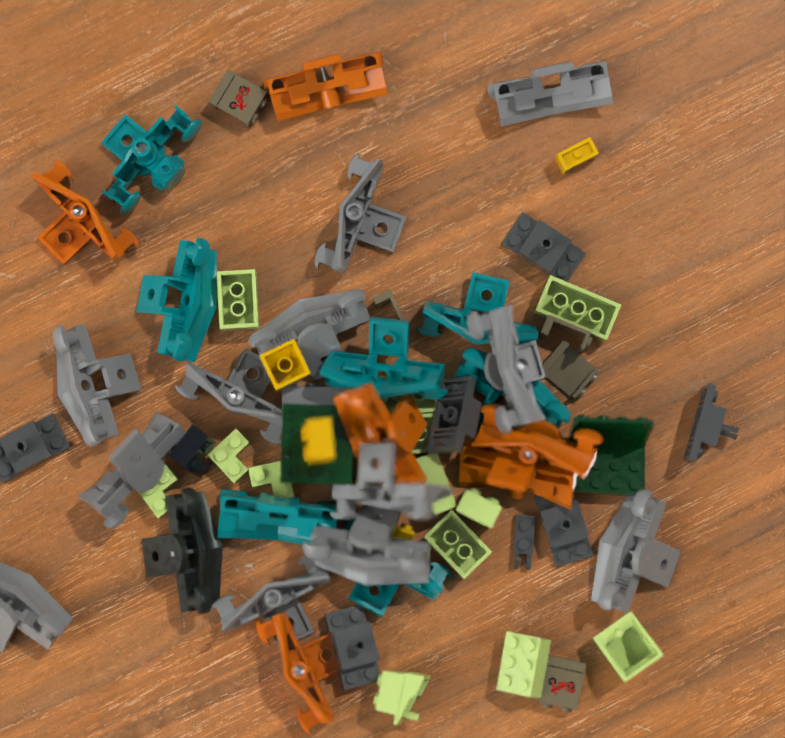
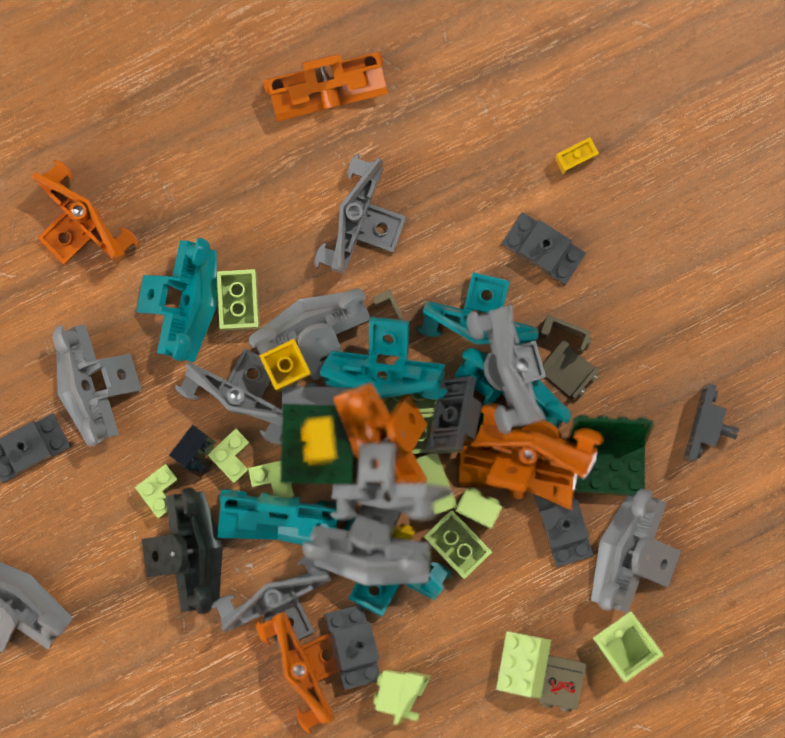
light grey piece [77,412,186,529] -> none
teal piece [101,105,202,215] -> none
dark tan panel [208,69,269,128] -> none
light grey piece [488,61,613,127] -> none
dark grey hinge [513,515,535,570] -> none
yellowish green brick [534,275,621,342] -> none

